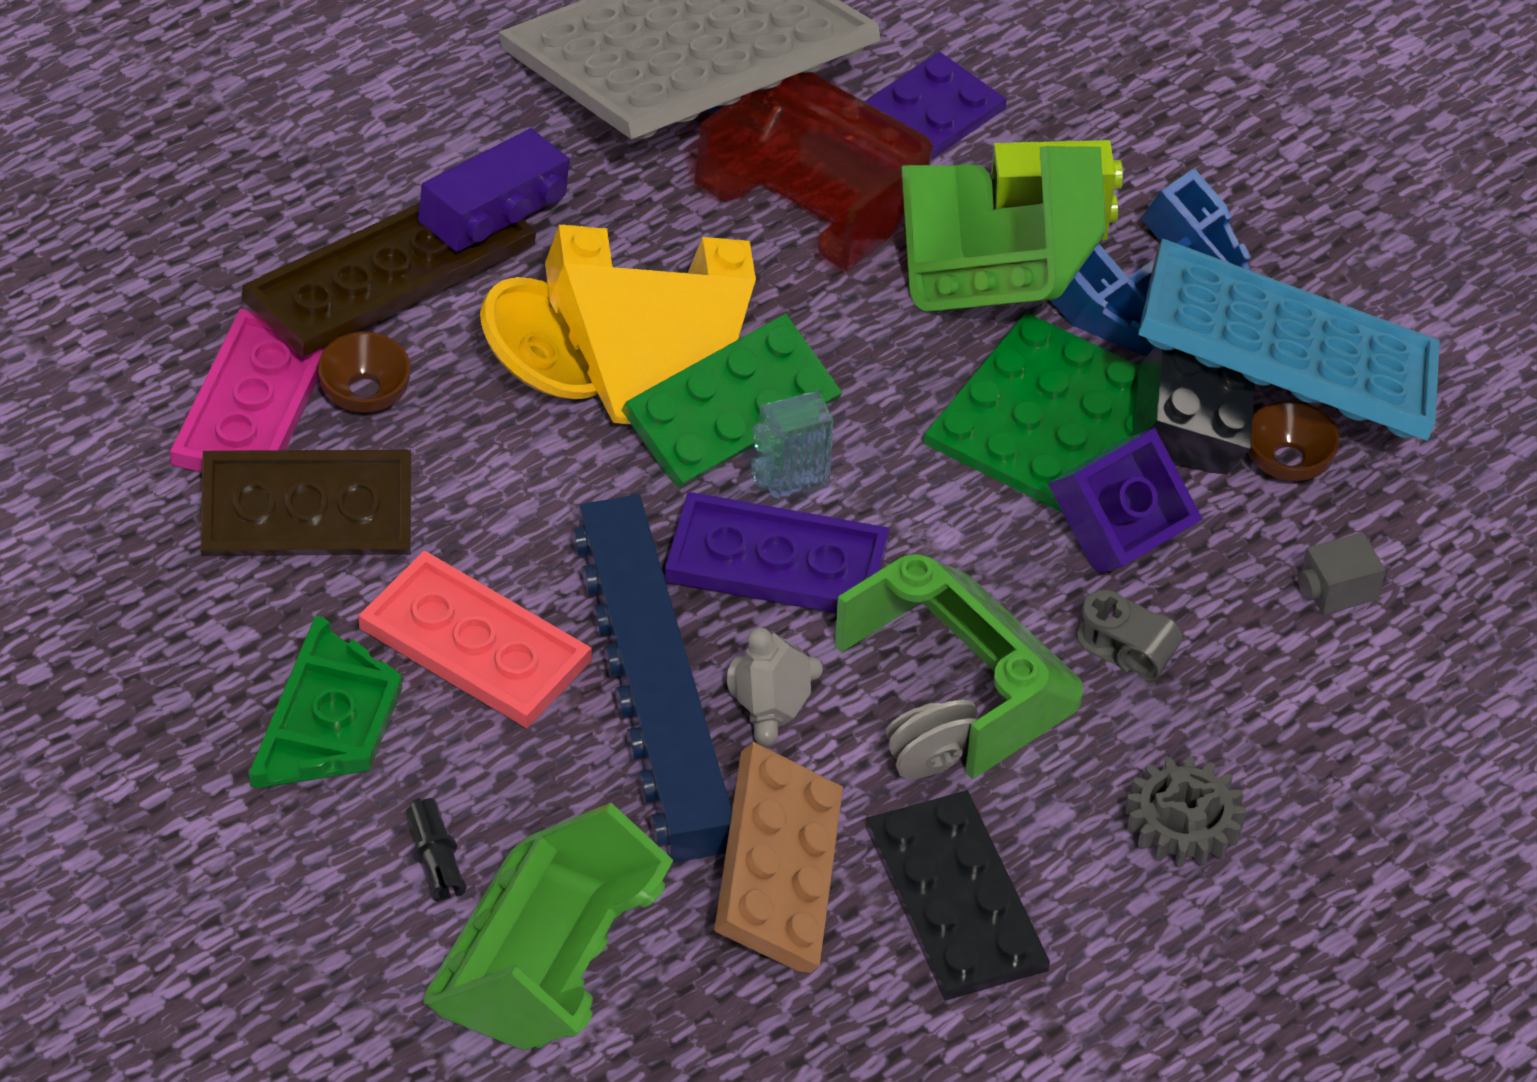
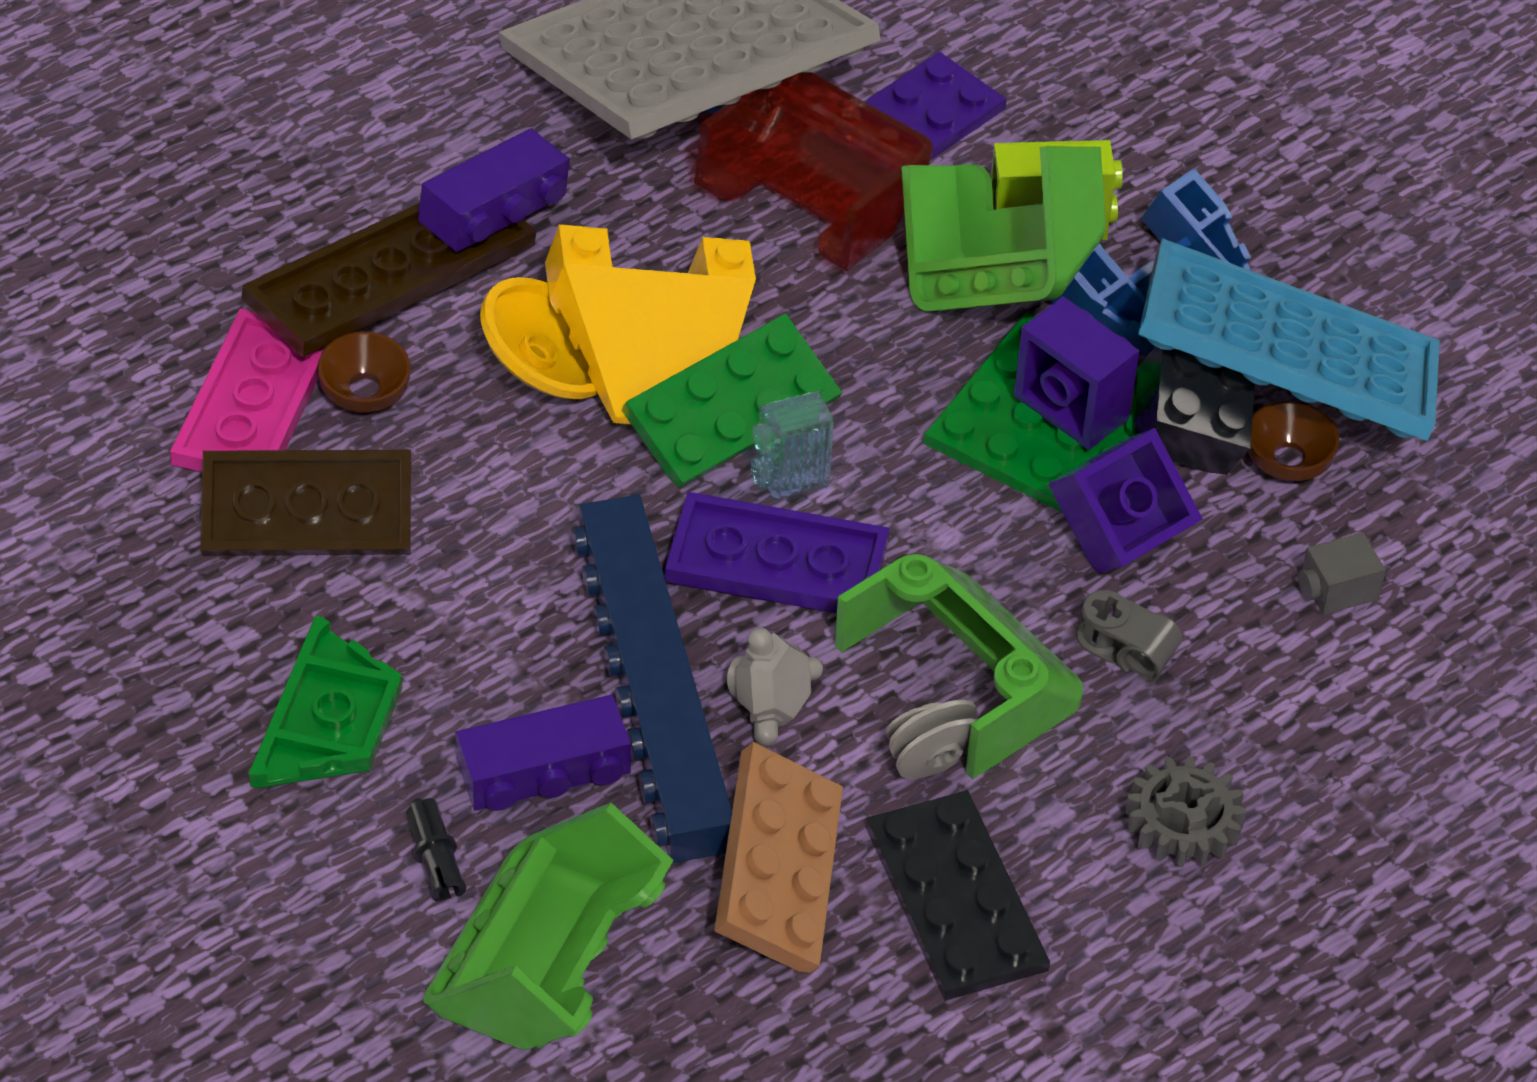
coral plate [358,550,592,728] -> none
none -> dark purple brick [455,694,631,811]
none -> dark purple brick [1014,297,1139,450]

